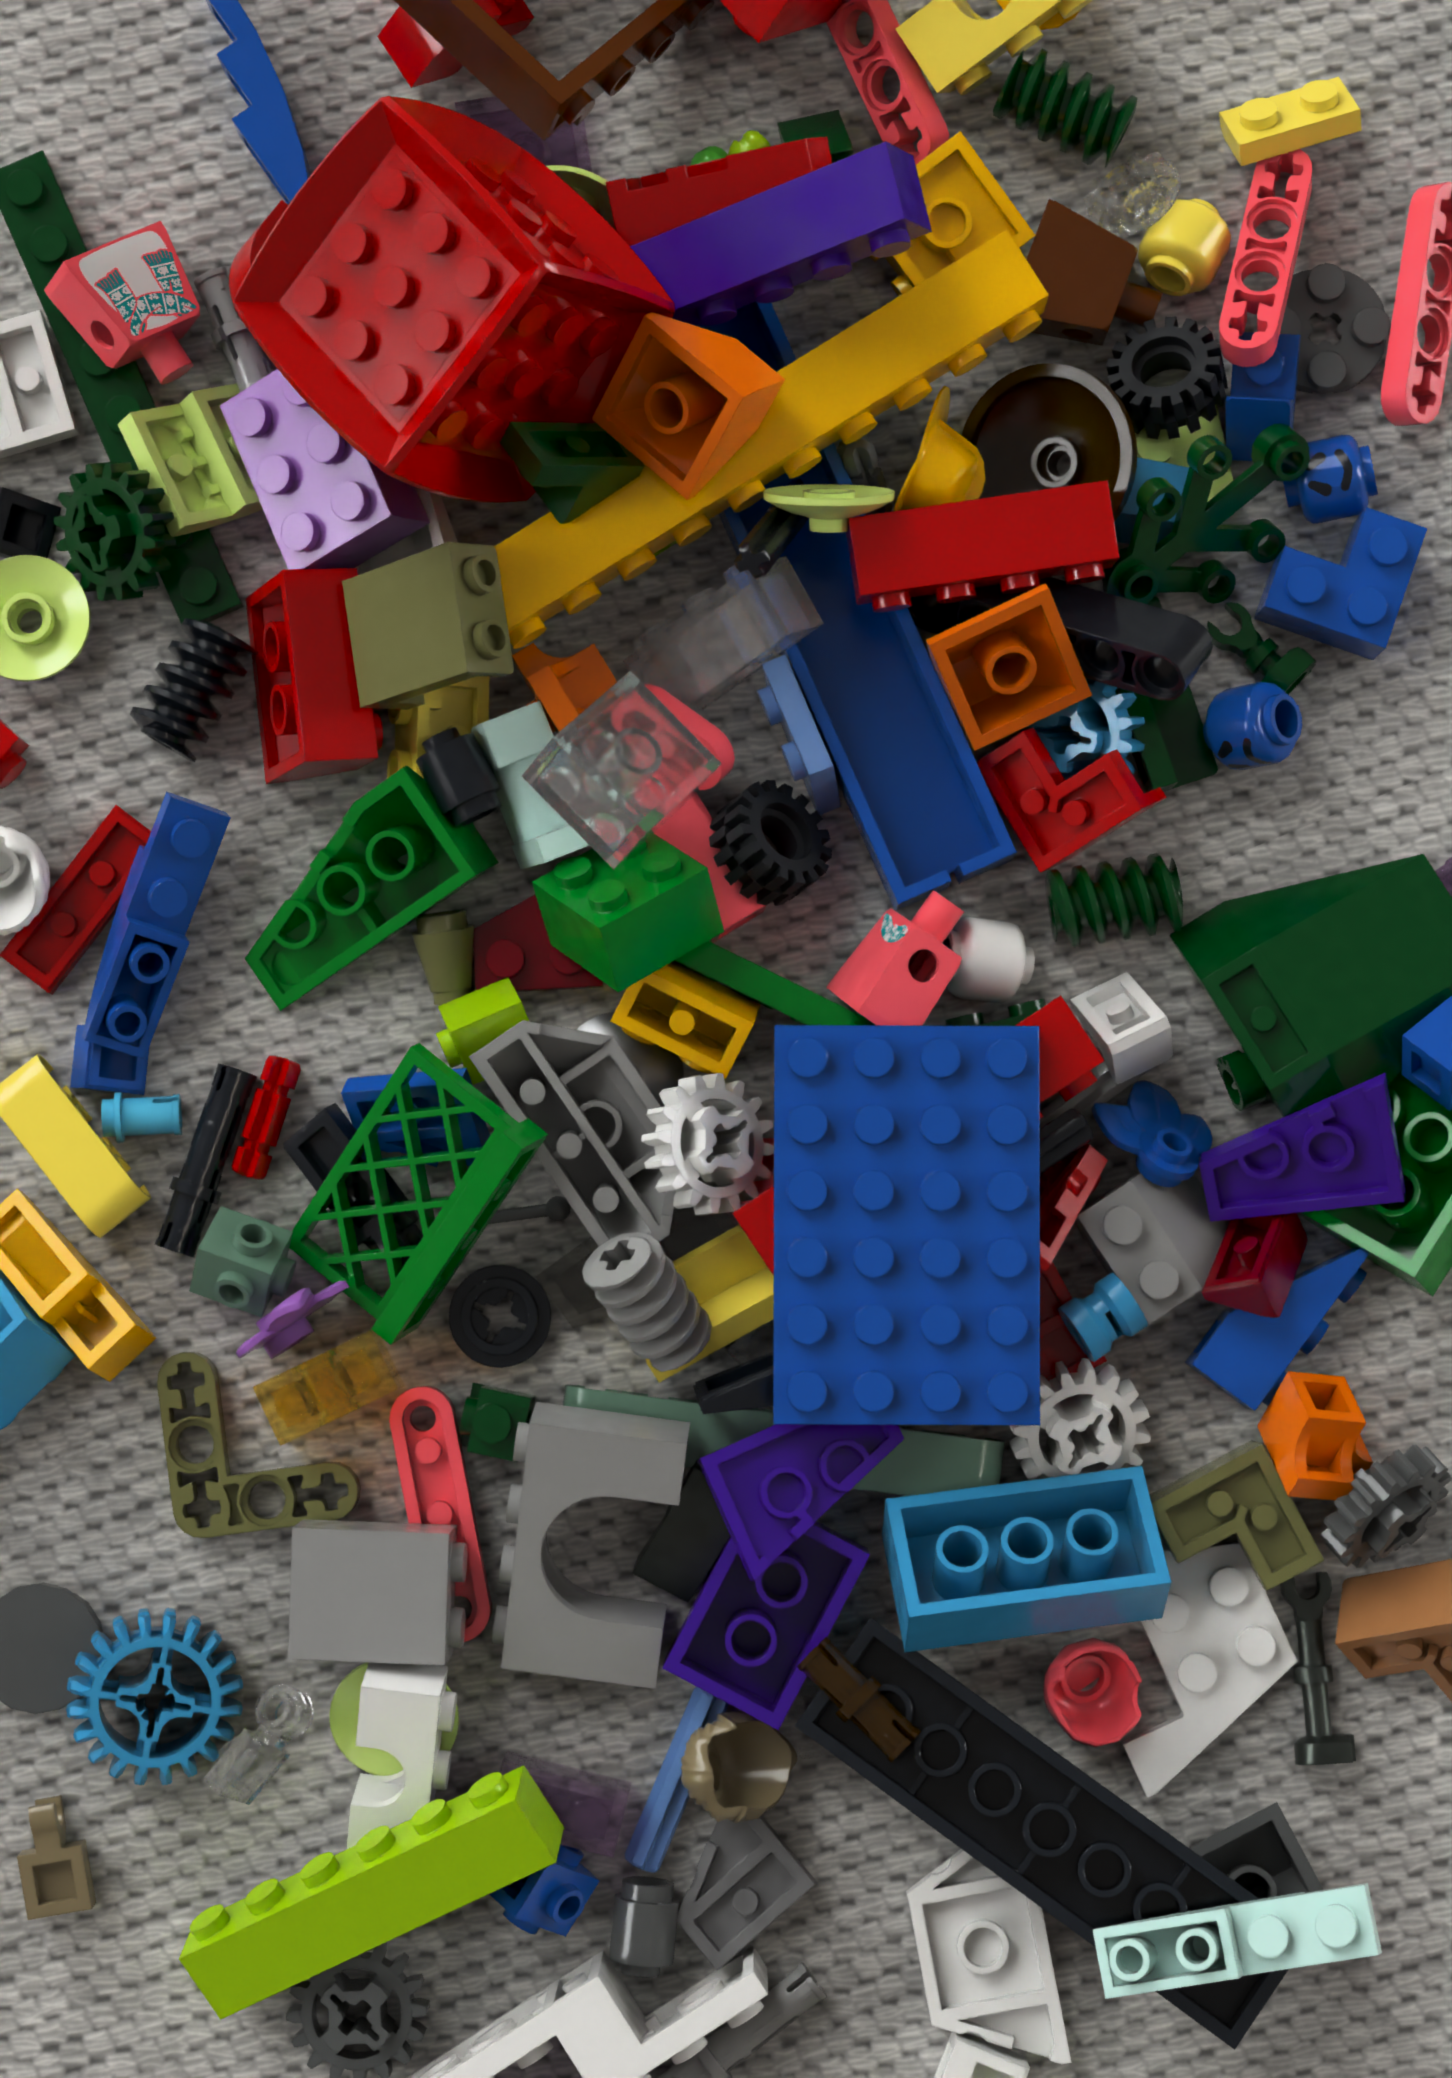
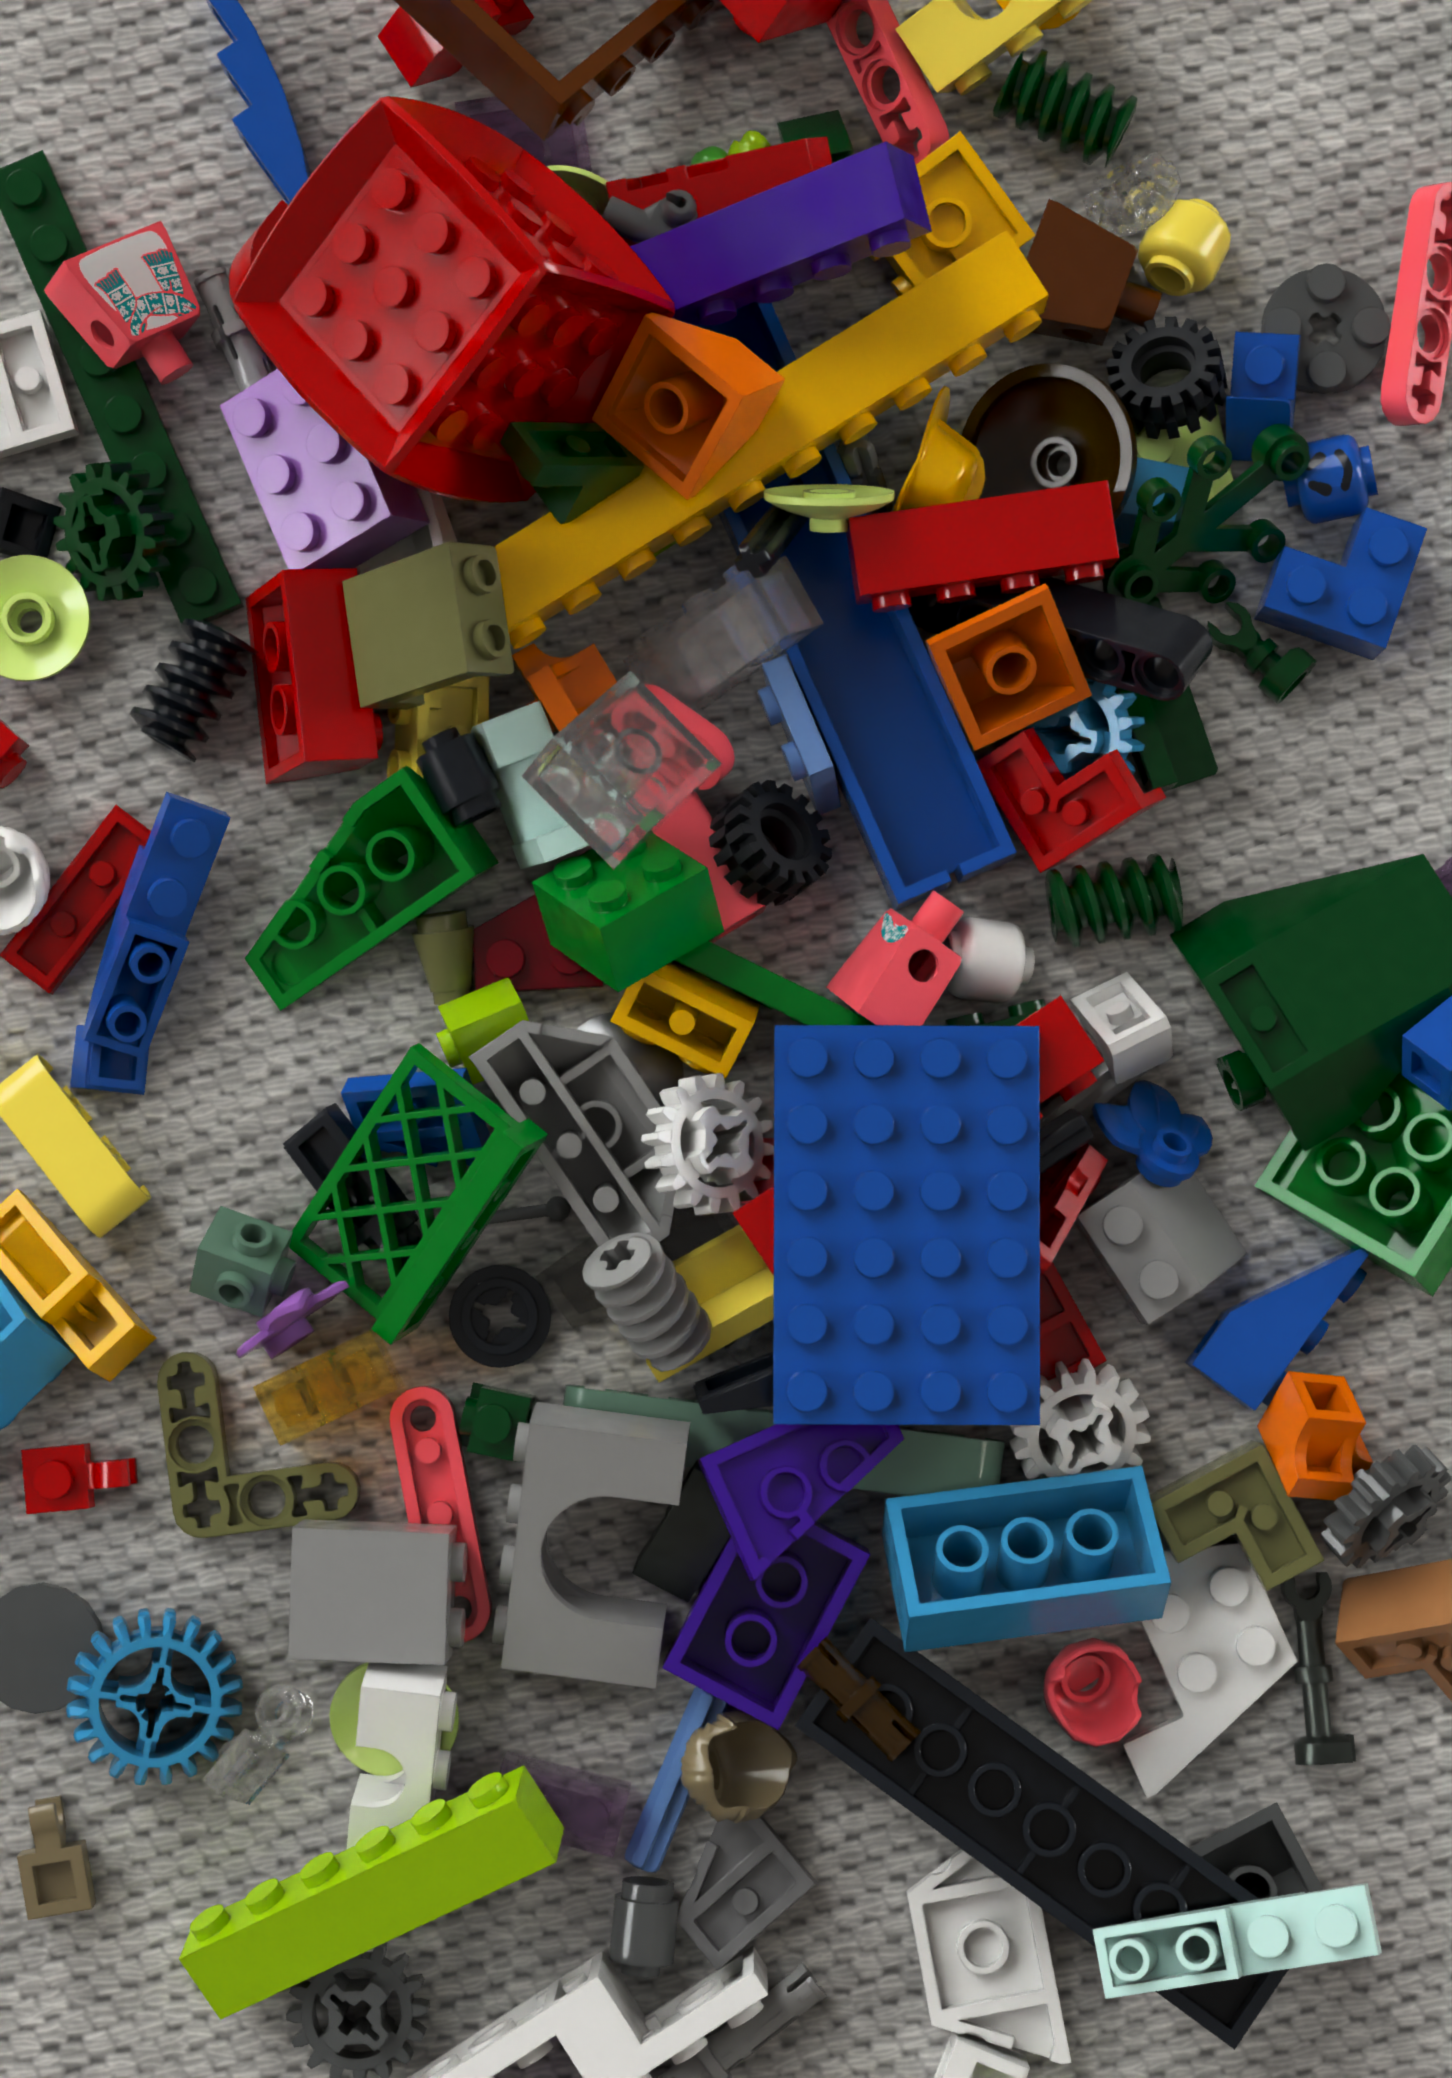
medium azure pin [101,1092,182,1143] -> none
yellowish green slope [117,383,263,537] -> none
black pin [154,1063,257,1258] -> none
red axle [231,1055,301,1180] -> none
blue brick [489,1838,600,1937] -> none
dark azure wheel [1057,1272,1148,1362] -> none
dark purple wing [1199,1073,1406,1222] -> none
dark red slope [1201,1213,1308,1318] -> none
blue head [1203,682,1302,770] -> none
light yellow plate [1219,77,1362,166] -> none
coral beam [1219,149,1312,367] -> none
none -> red plate [21,1443,138,1514]
none -> dark grey arm [602,189,698,243]

